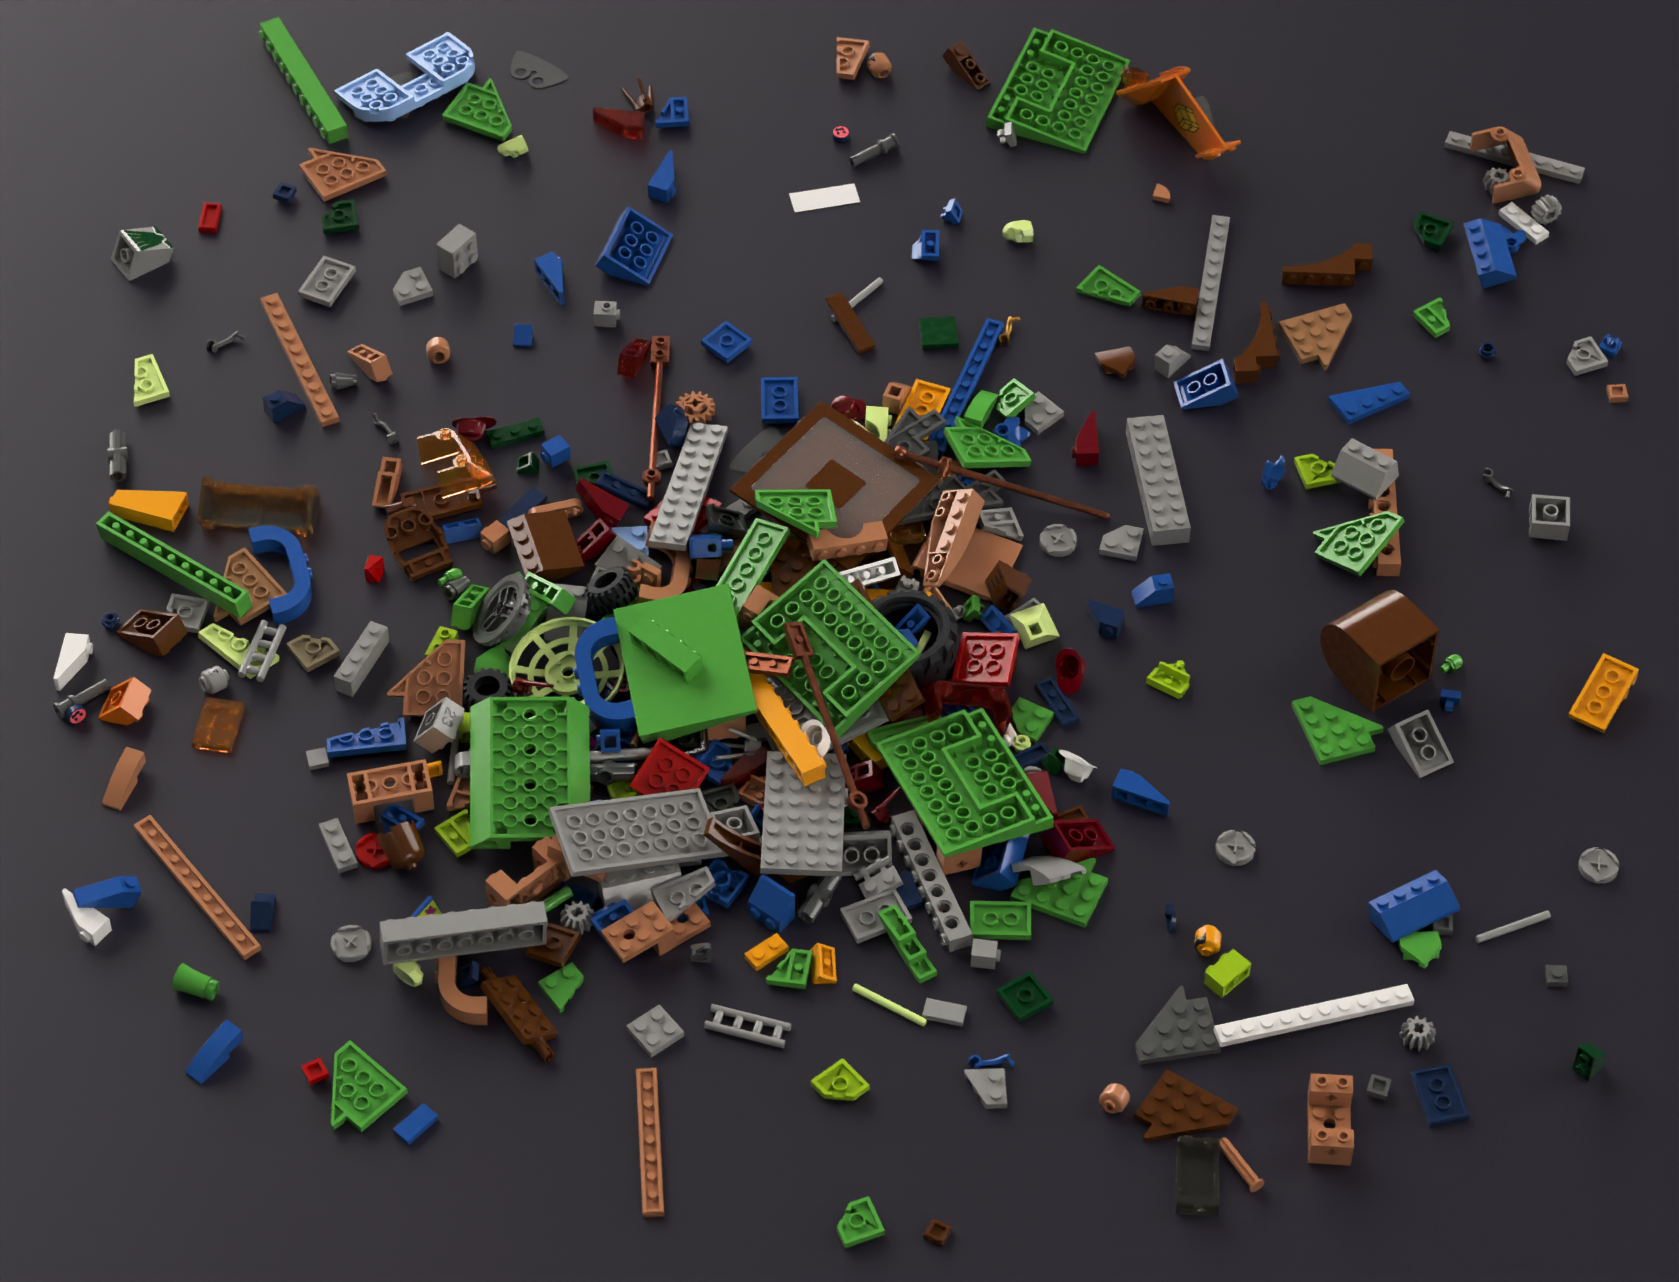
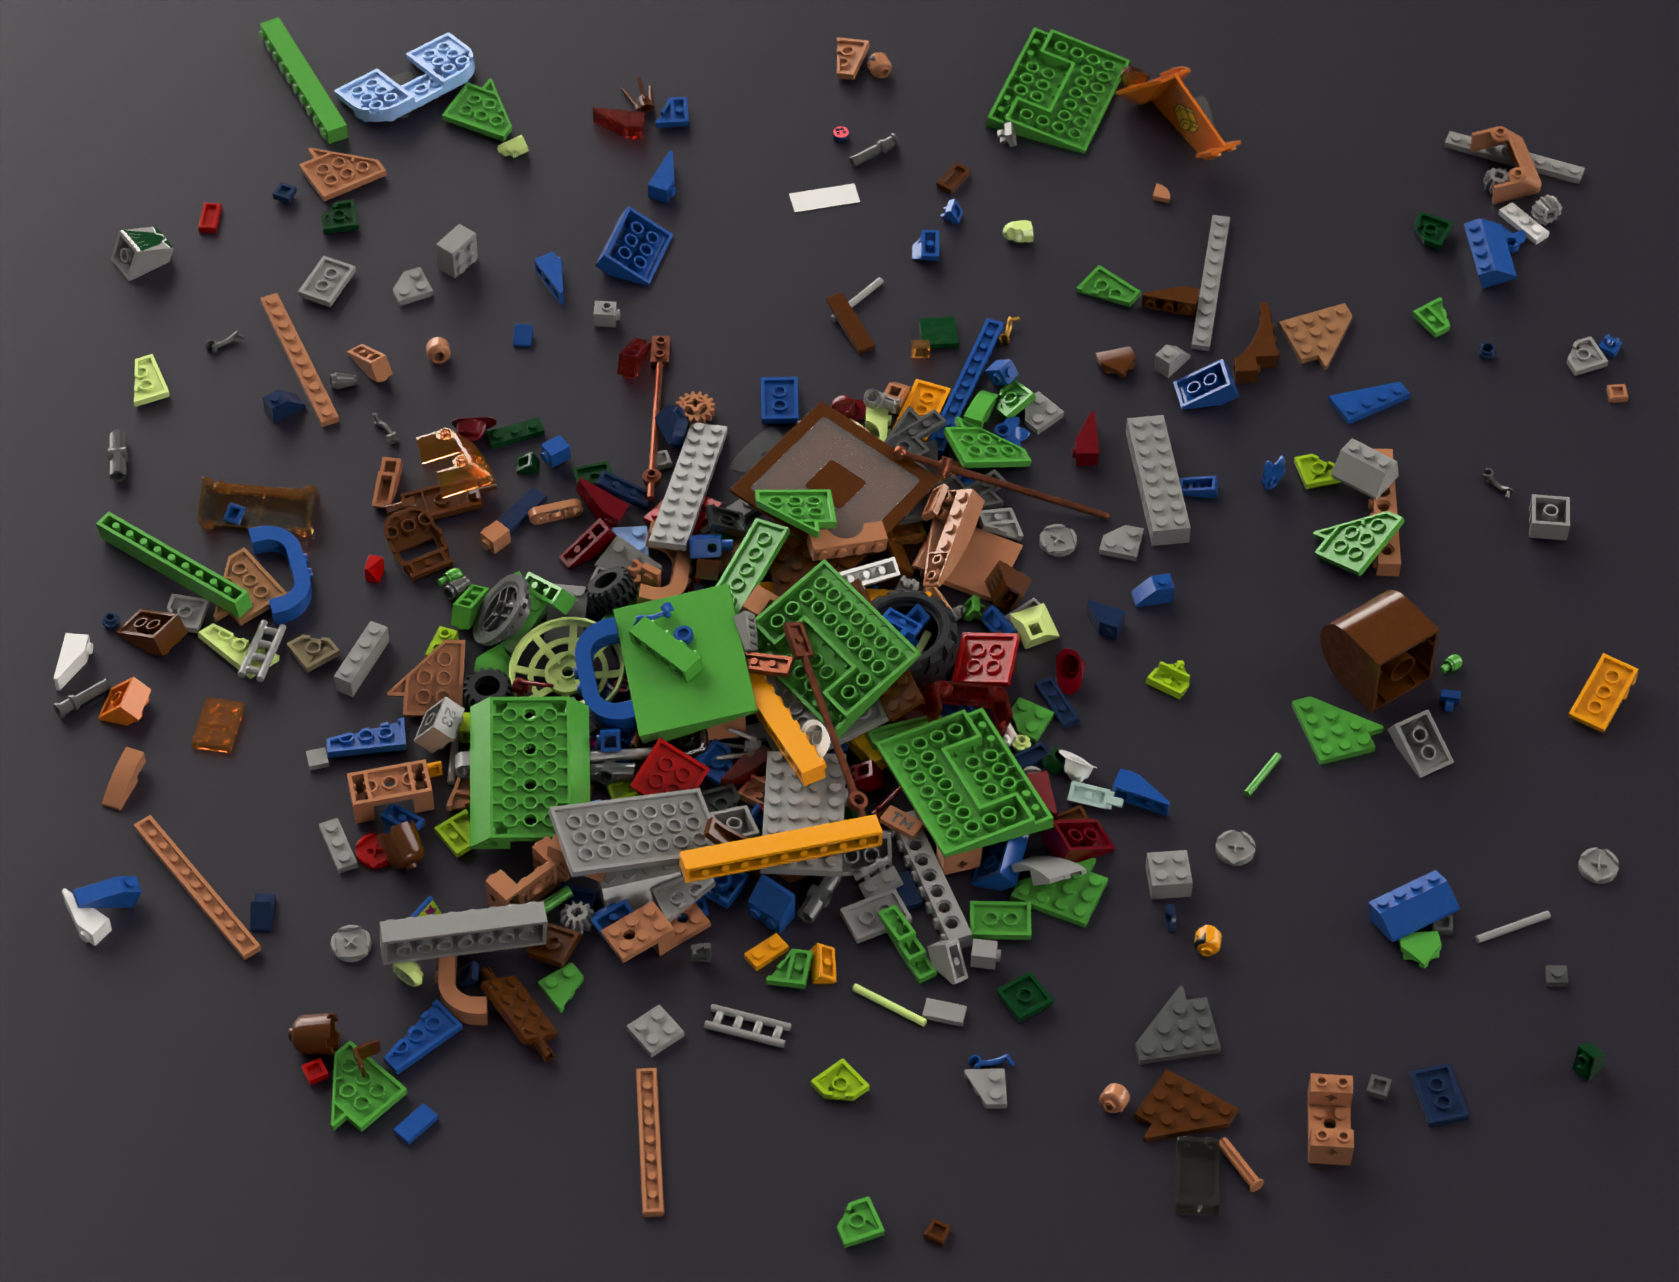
tile [66,704,87,724] -> none
light orange slope [108,490,189,532] -> none
bright green plant [171,963,220,1000] -> none
blue slope [185,1020,244,1085] -> none
light grey head [199,666,229,694] -> none
blue slope [442,518,483,544] -> none
reddish brown slope [507,510,585,582] -> none
dark grey piece [510,51,569,88] -> none
blue plate [701,321,752,363] -> none
reddish brown slope [942,40,991,91] -> none
lime brick [1204,949,1251,998] -> none
white plate [1213,984,1415,1047] -> none
reddish brown arch [1281,243,1373,287] -> none
light grey gear [1400,1016,1436,1052] -> none
none -> blue slope [223,502,247,525]
none -> reddish brown cylinder [288,1013,340,1055]
none -> reddish brown bracket [353,1039,381,1077]
none -> blue wing [384,999,463,1075]
none -> blue piece [633,602,674,626]
none -> blue tile [673,626,694,645]
none -> light orange brick [679,814,883,883]
none -> light grey slope [733,610,759,653]
none -> light grey connector [863,389,901,414]
none -> nougat tile [880,805,924,840]
none -> blue plate [882,607,923,643]
none -> clear orange slope [911,340,930,358]
none -> nougat tile [921,484,949,521]
none -> light grey slope [927,939,968,984]
none -> reddish brown tile [936,162,971,195]
none -> blue brick [985,359,1019,386]
none -> light aqua hinge [1067,781,1124,810]
none -> light grey brick [1145,850,1193,900]
none -> blue slope [1179,476,1219,498]
none -> bright green bar [1244,752,1282,797]

